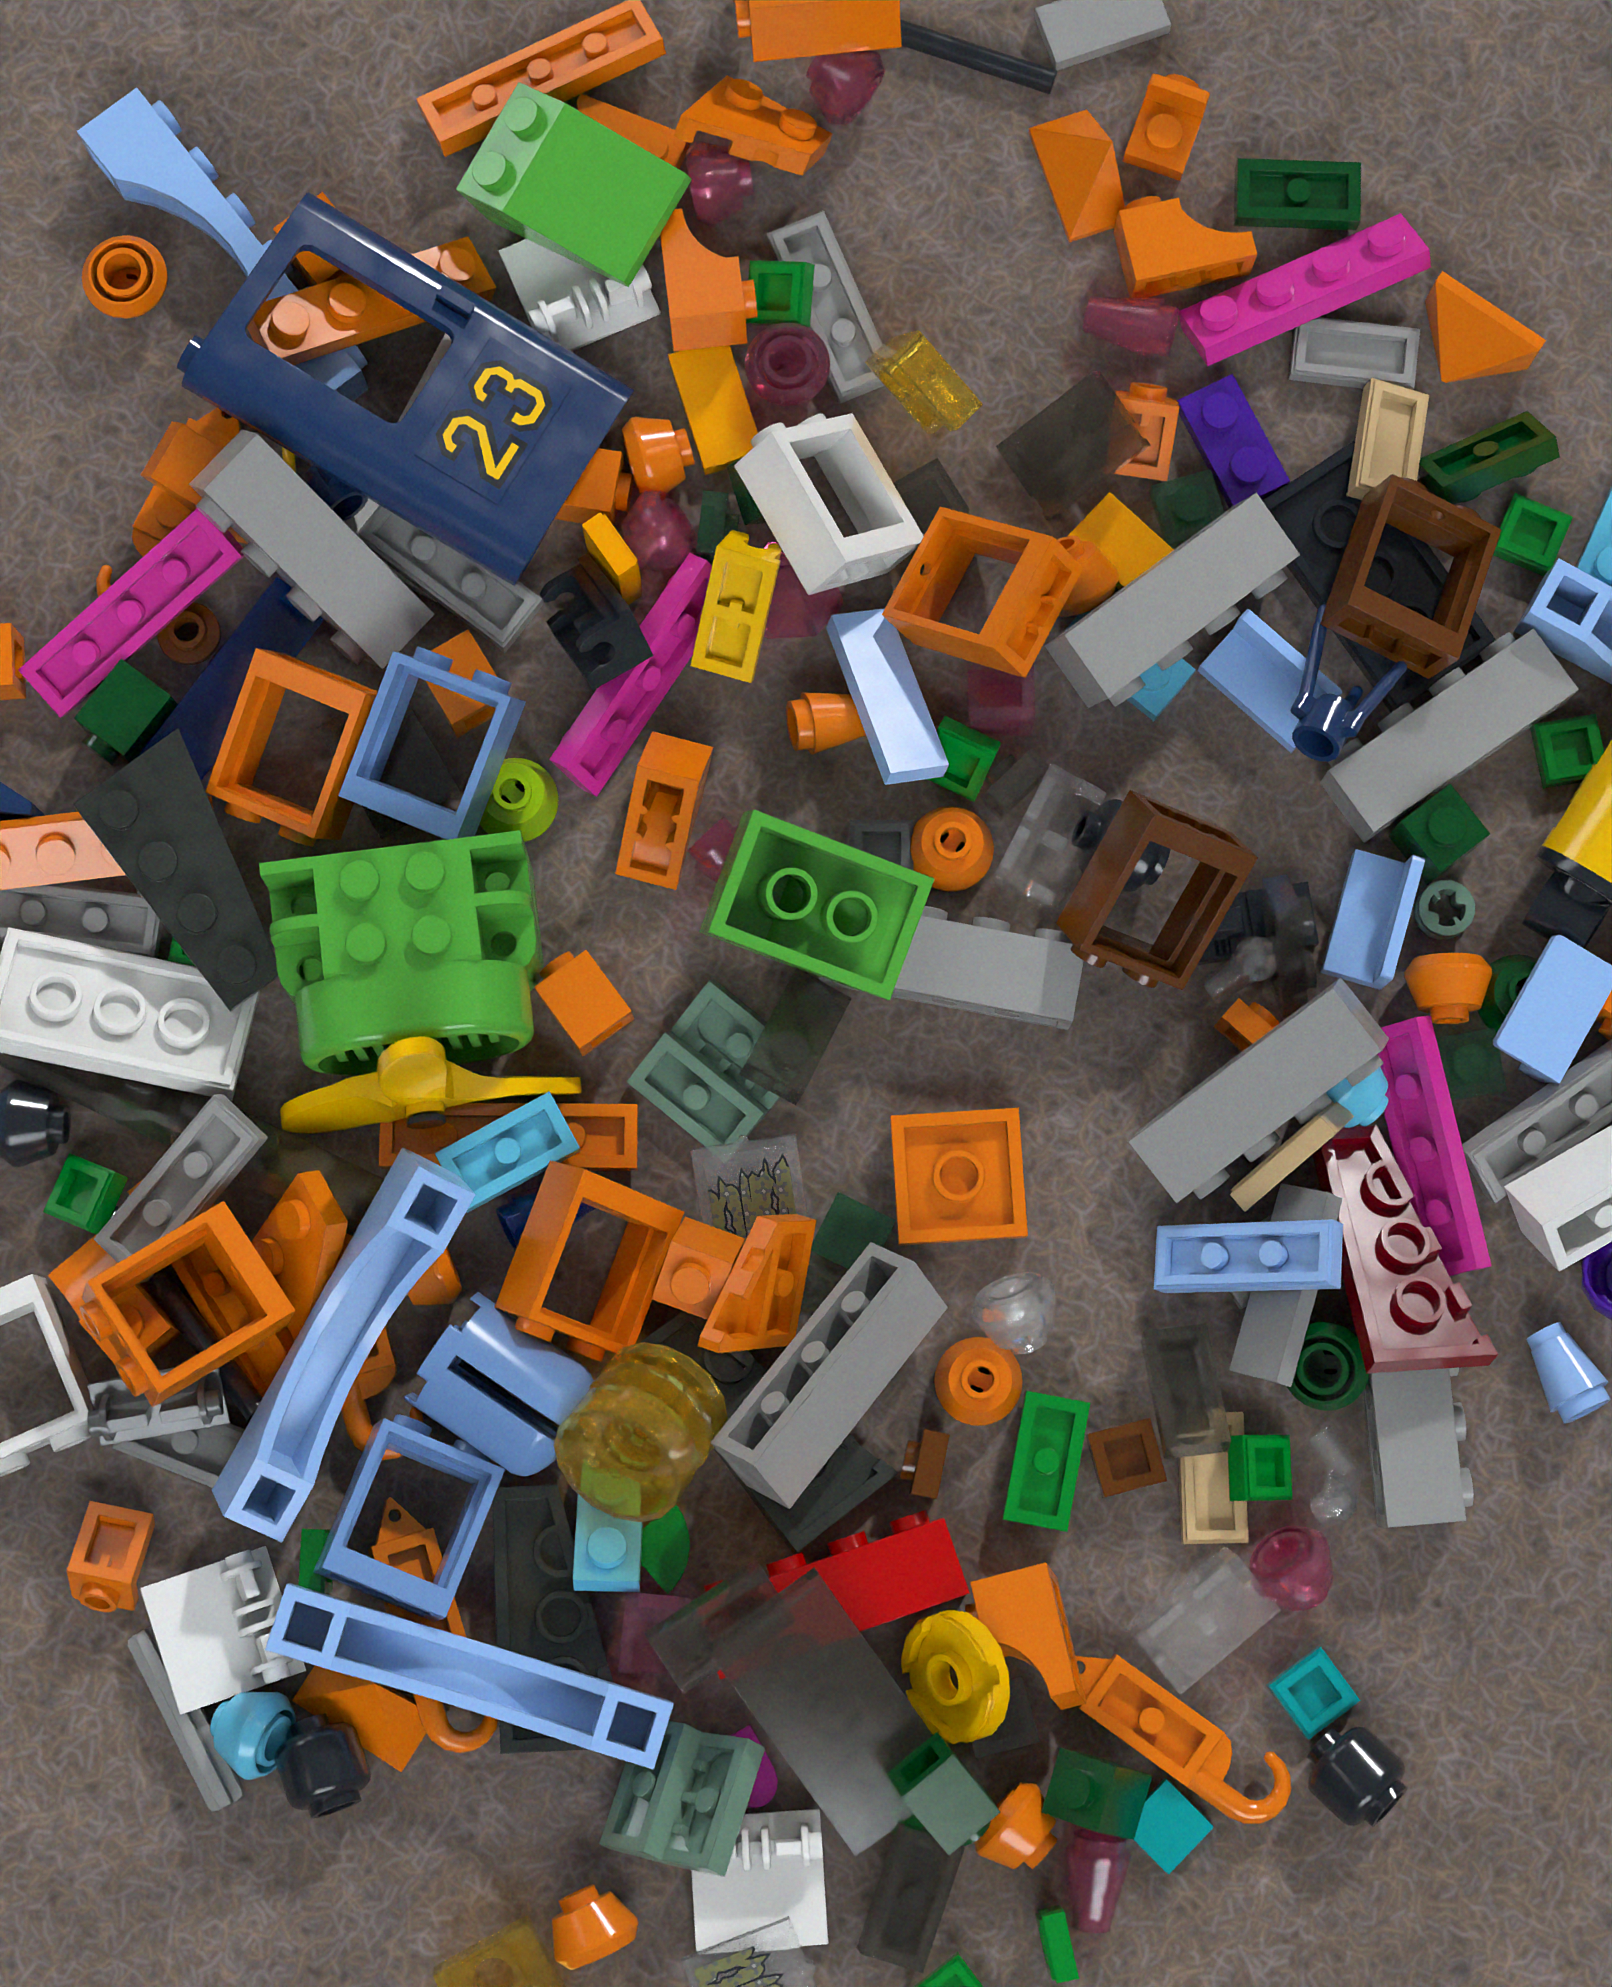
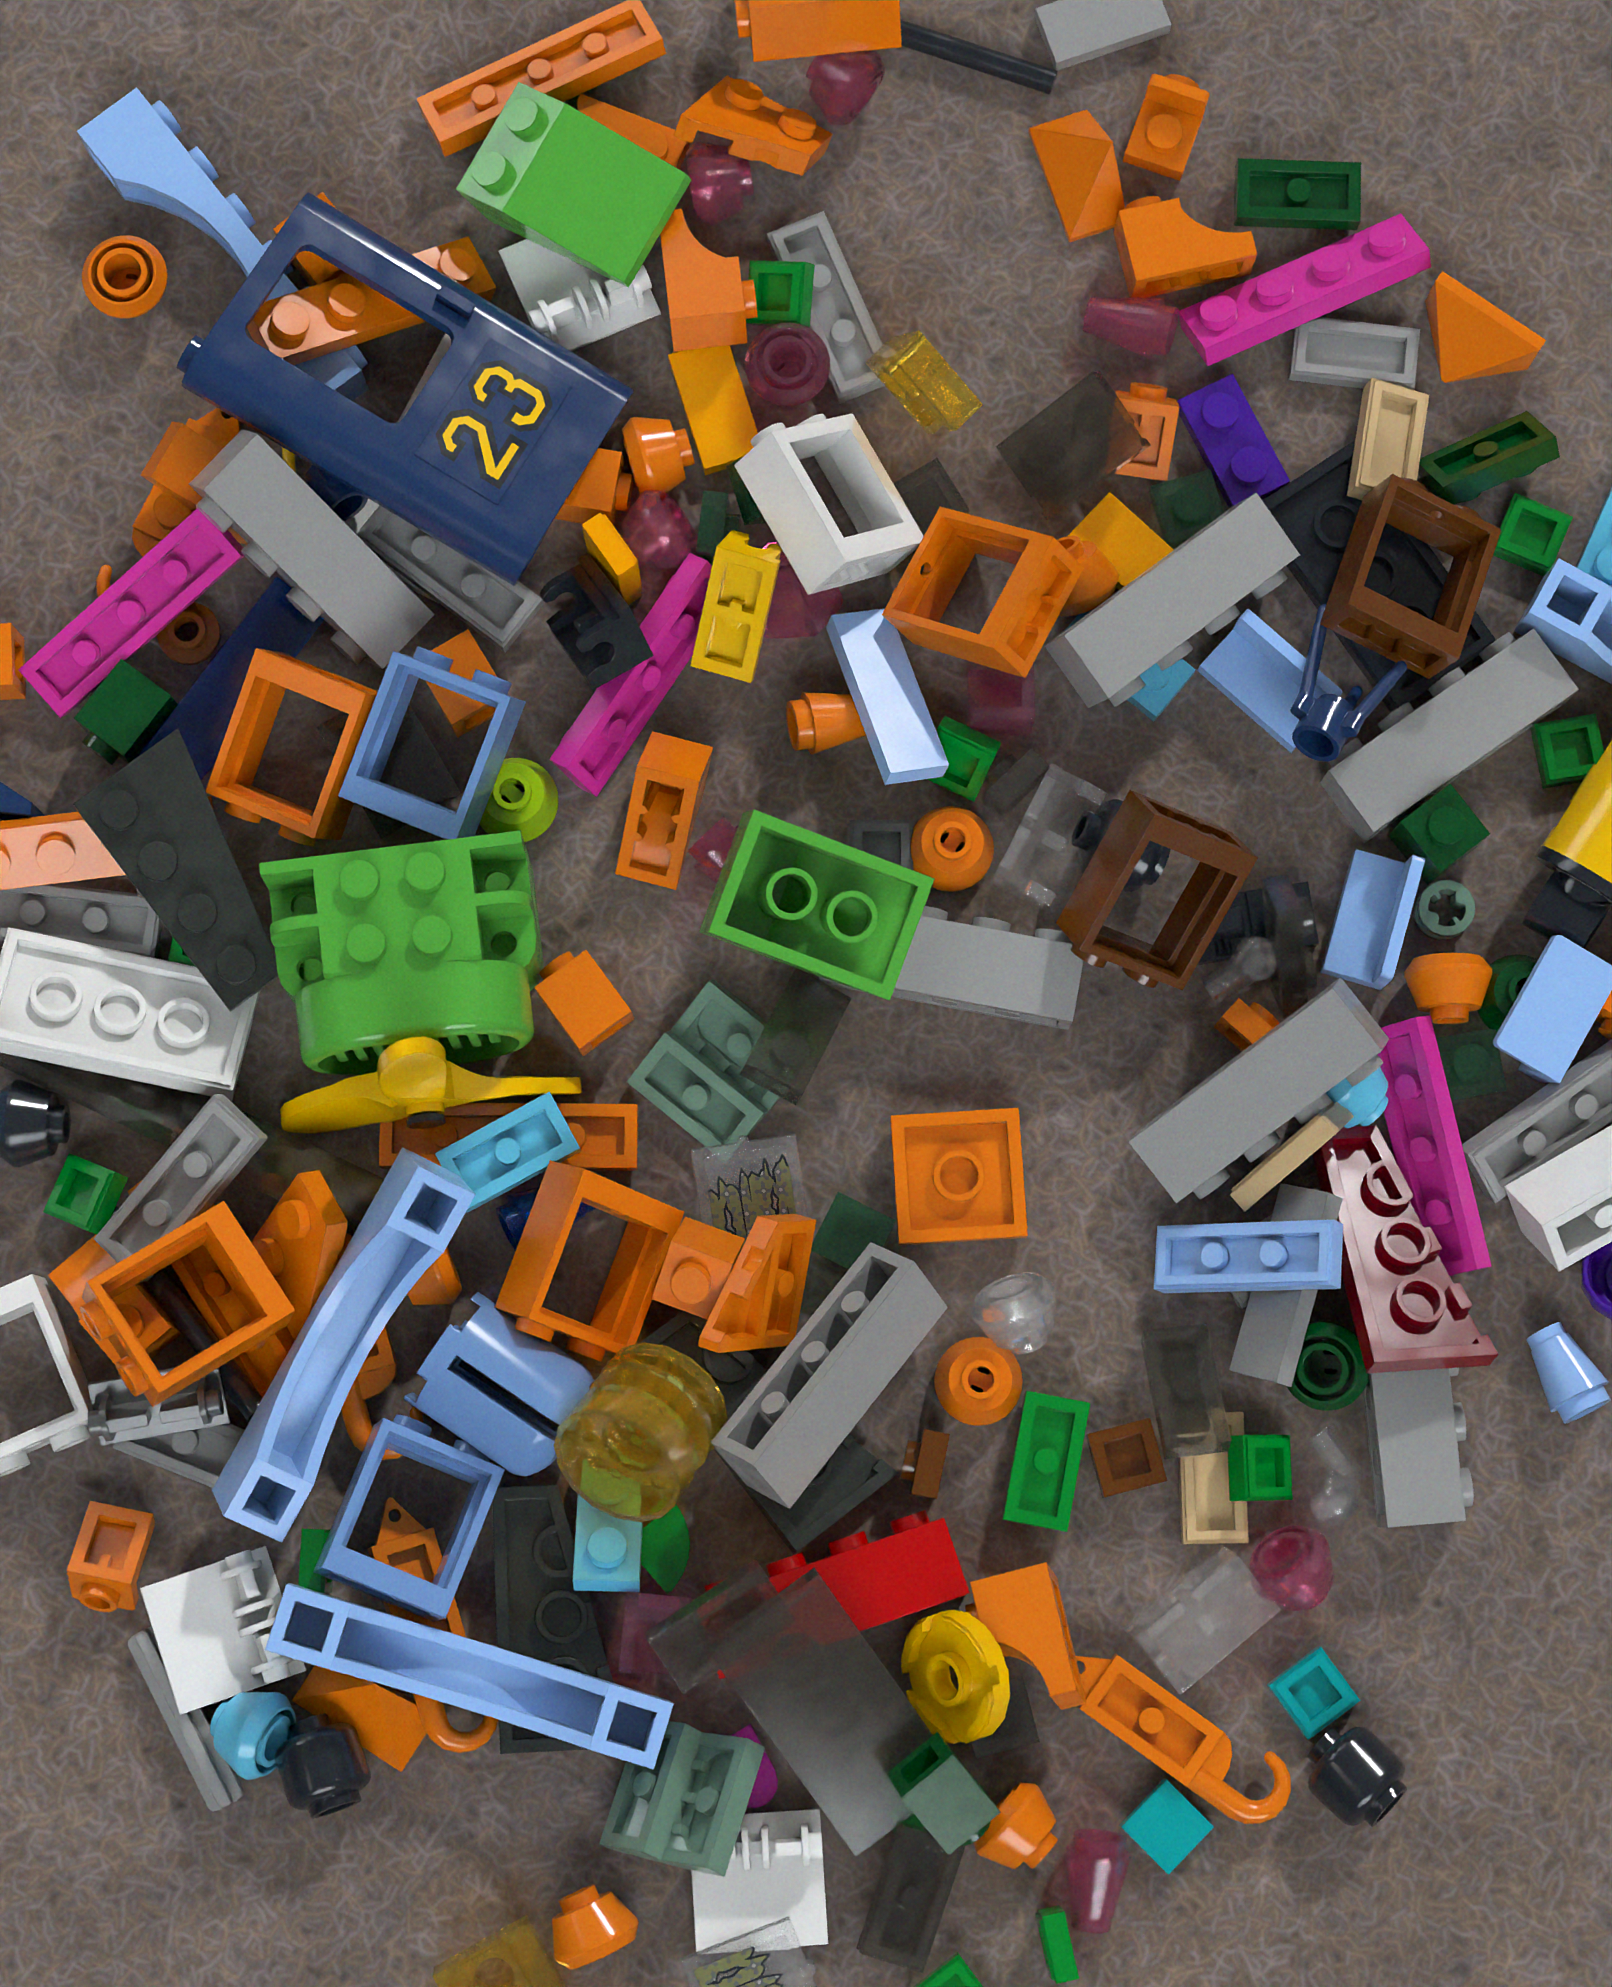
dark green brick [1041,1748,1153,1840] -> none

